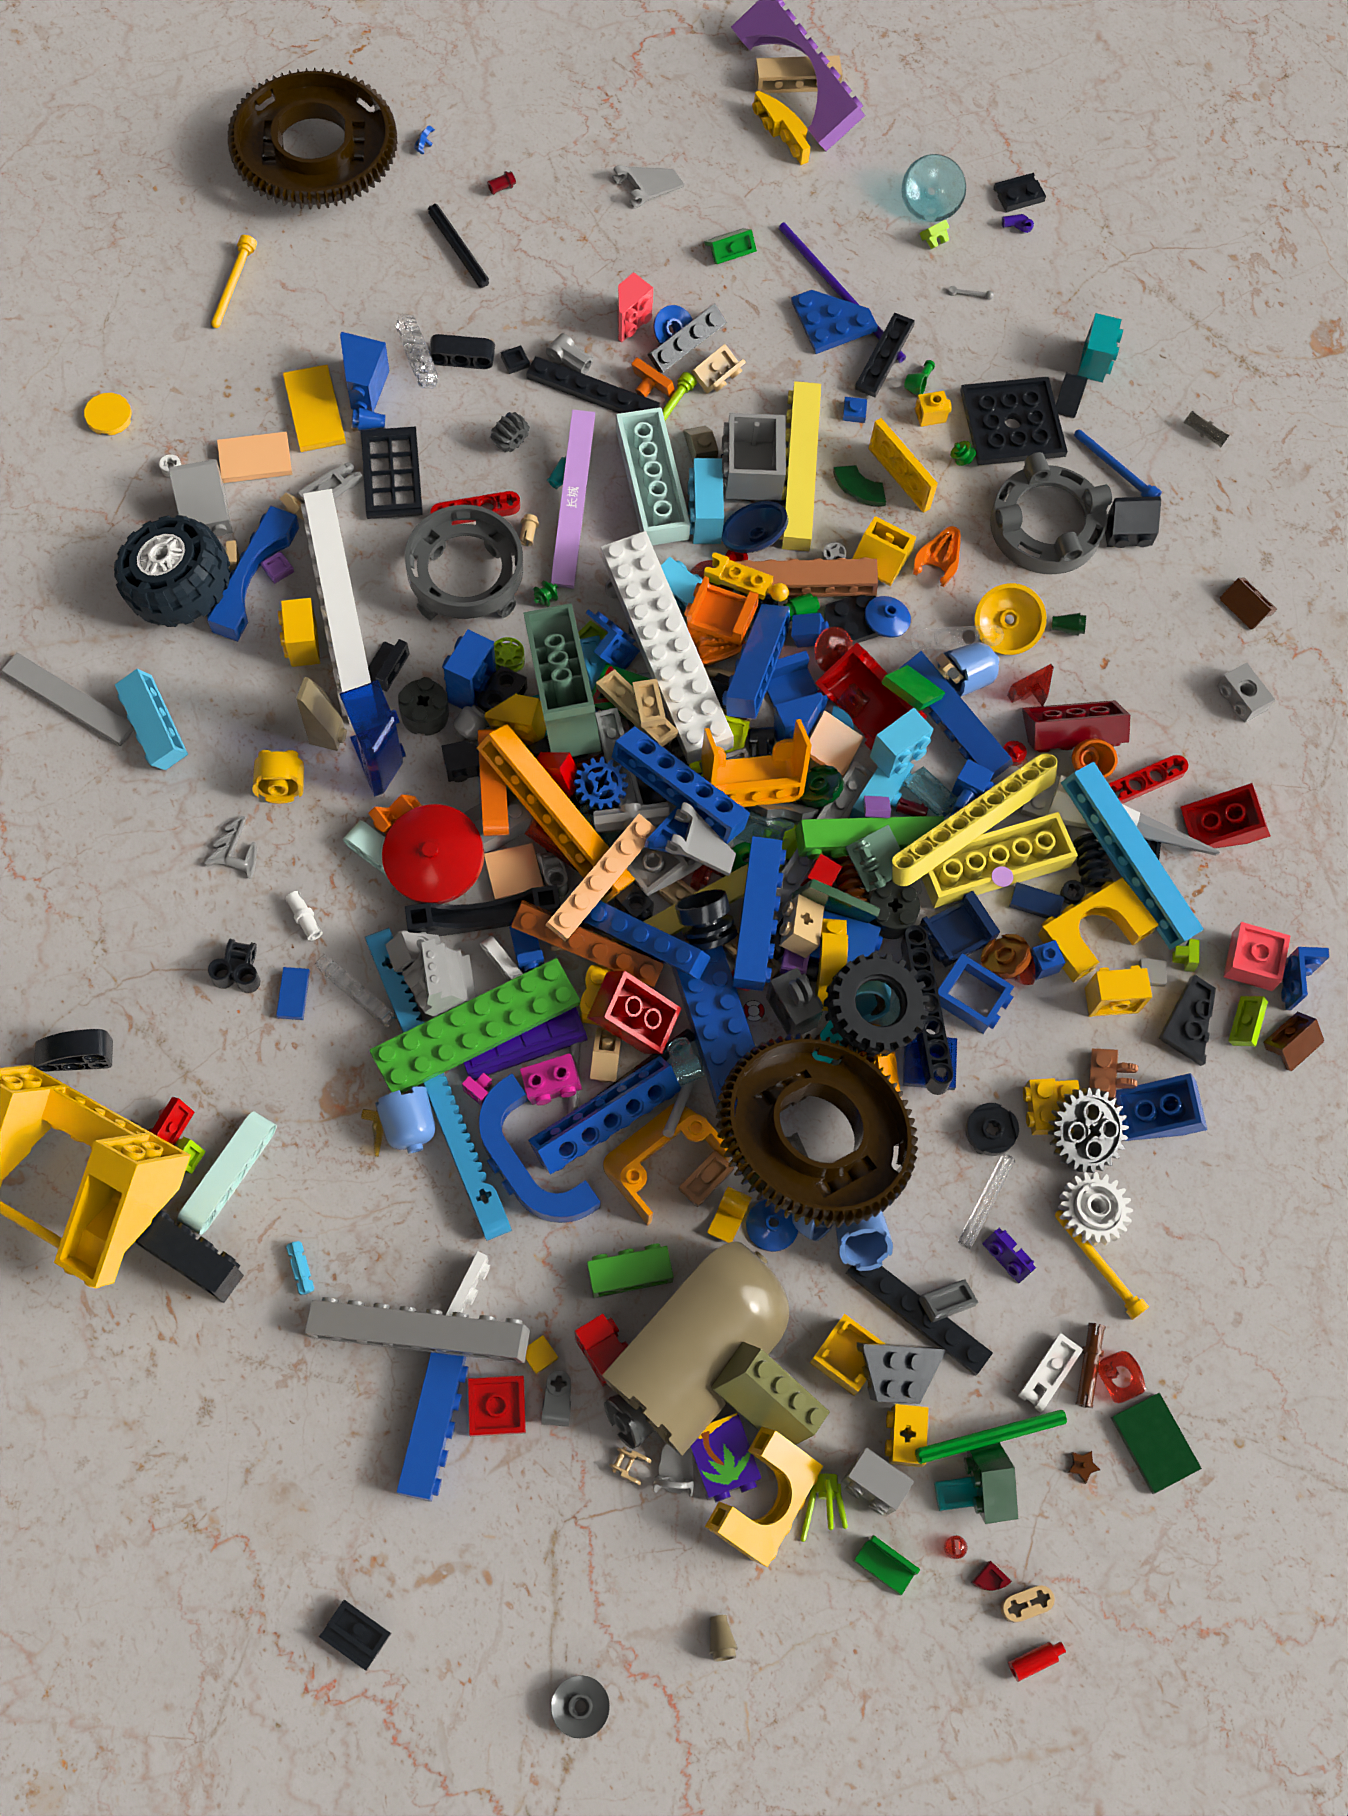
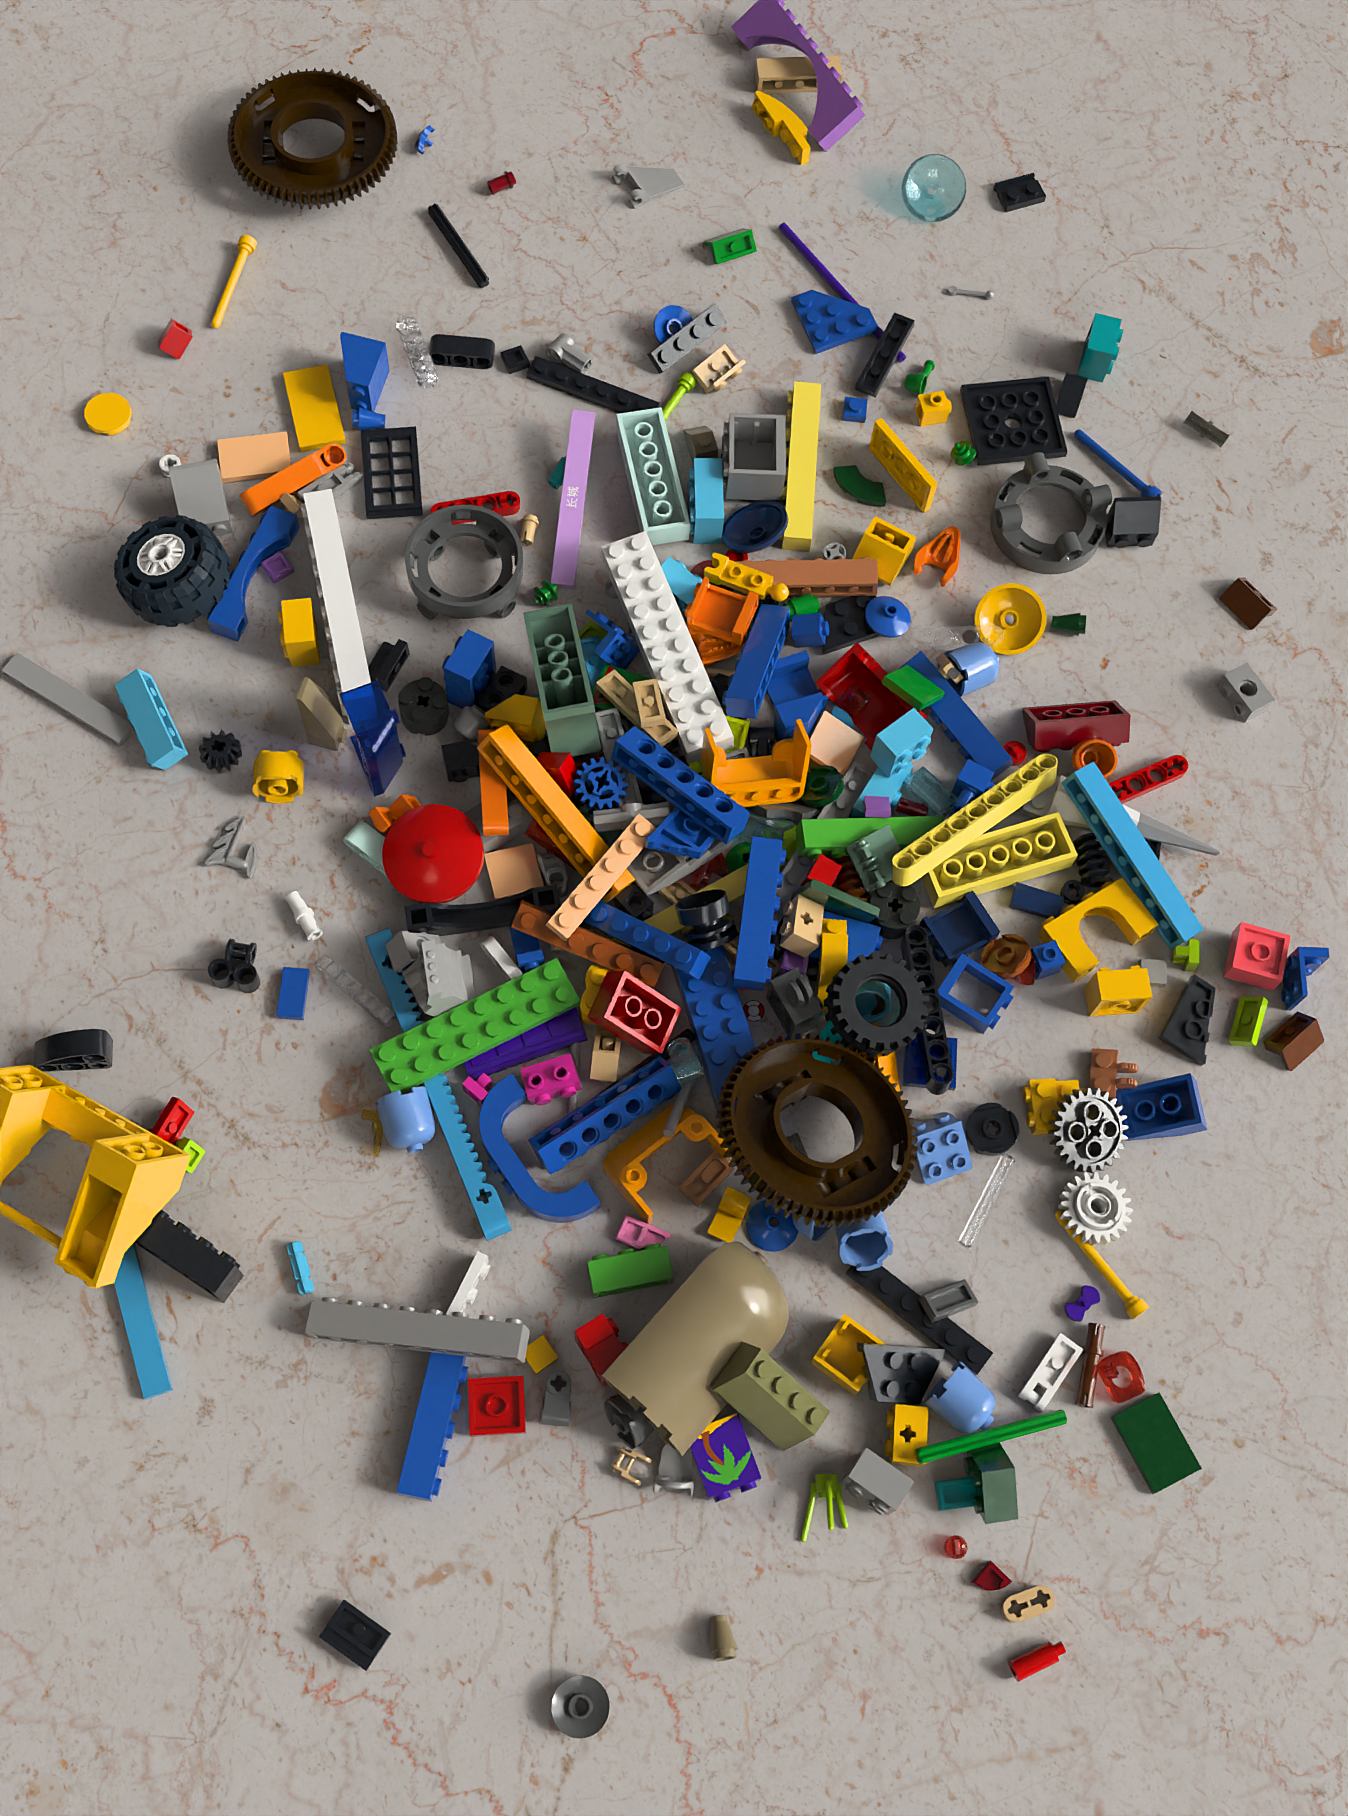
light aqua beam [177,1111,277,1235] -> none
tan plate [225,540,240,573] -> none
dark grey gear [490,412,530,452] -> none
lime wheel [494,637,525,672] -> none
coral slope [617,272,653,343] -> none
orange tile [631,357,675,398] -> none
light grey flag [665,802,736,876] -> none
yellow arch [705,1427,823,1567] -> none
clear red dish [815,627,853,672] -> none
green panel [853,1535,920,1595] -> none
tile [919,220,950,249] -> none
dark purple hinge [982,1227,1036,1284] -> none
lavender sticker [991,866,1013,887] -> none
dark purple arm [1002,214,1034,233] -> none
clear red slope [1007,664,1054,706] -> none
reddish brown piece [1068,1451,1100,1484] -> none
red slope [1180,783,1271,848] -> none
none -> dark azure tile [114,1243,173,1400]
none -> red panel [158,318,193,359]
none -> black gear [199,729,242,773]
none -> orange piece [239,443,346,517]
none -> bright pink tile [615,1214,671,1251]
none -> medium blue bracket [912,1112,972,1185]
none -> medium blue cylinder [924,1361,995,1434]
none -> dark purple piece [1064,1285,1100,1322]

